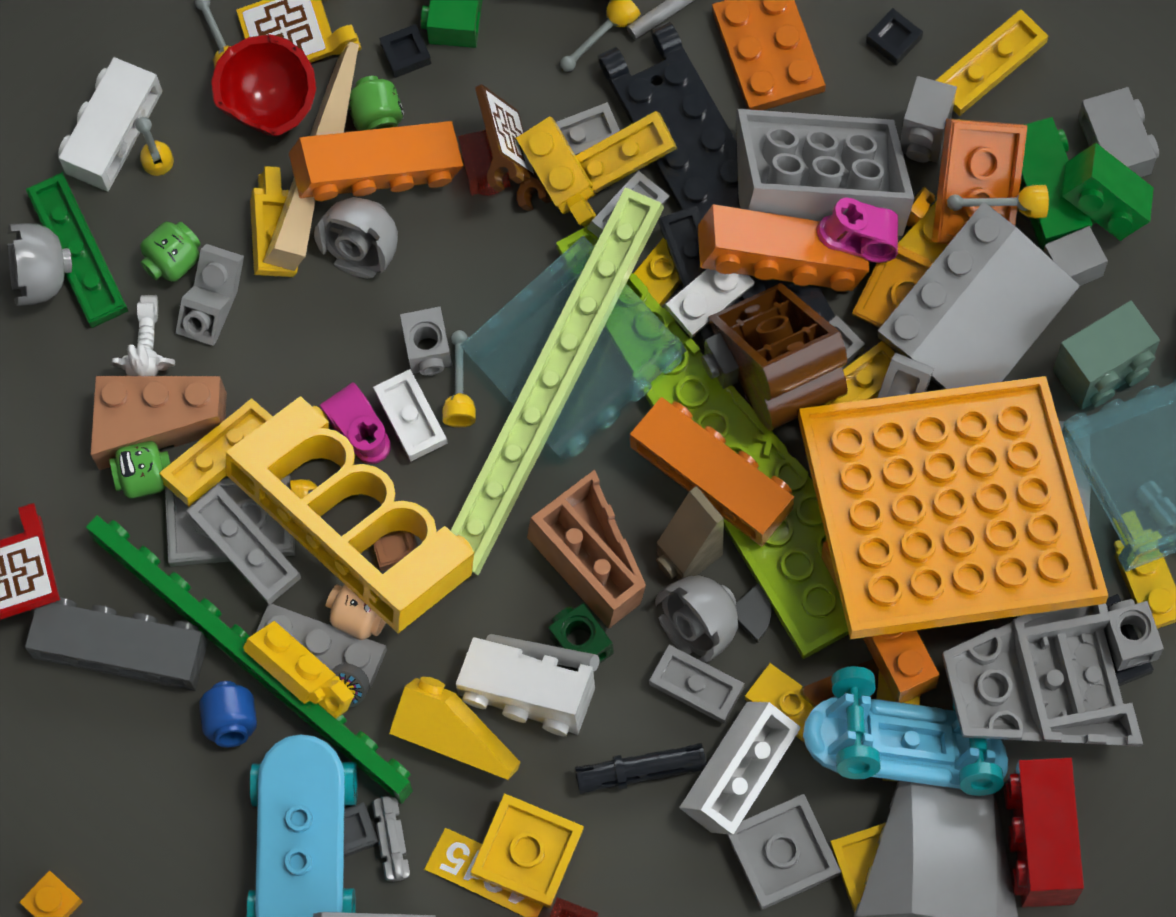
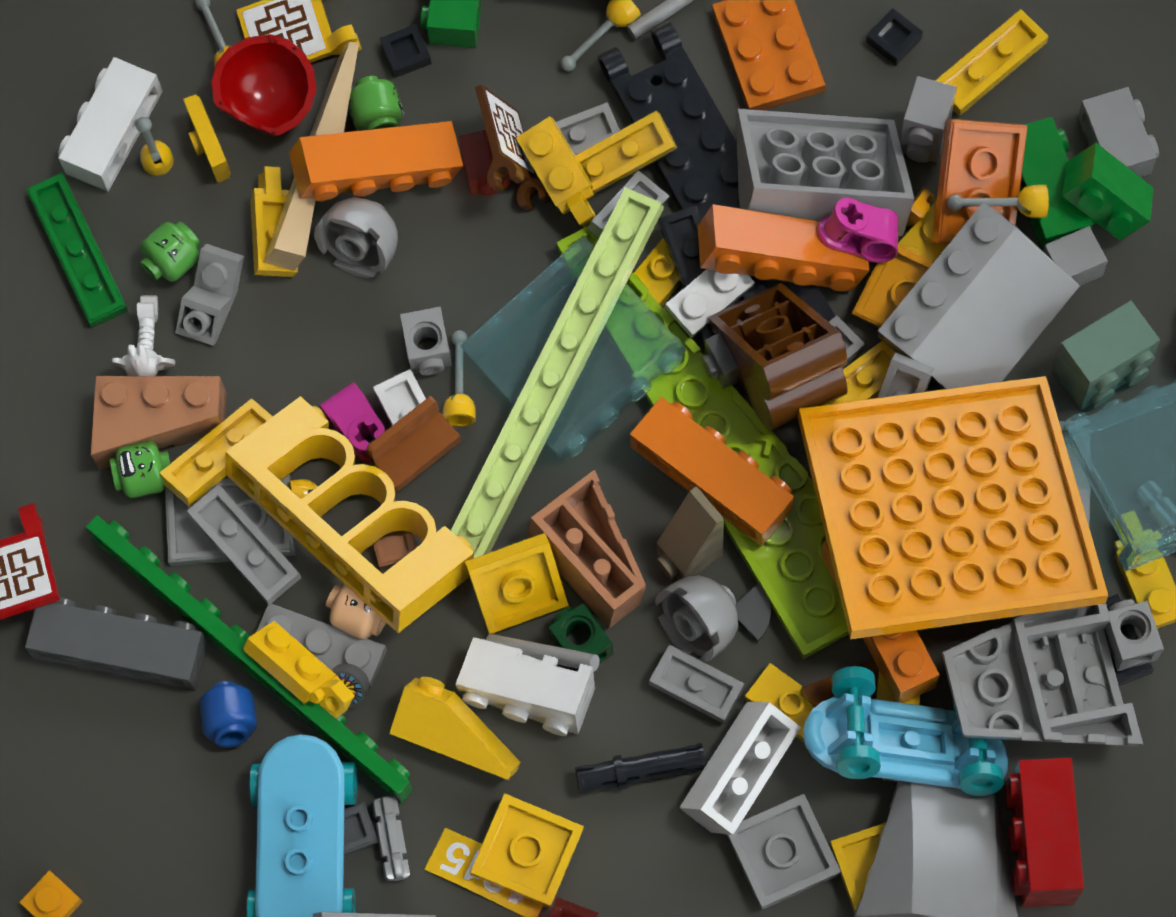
light grey cylinder [7,223,72,306] -> none
none -> yellow plate [183,94,231,183]
none -> dark orange panel [367,396,462,492]
none -> yellow plate [465,533,569,634]

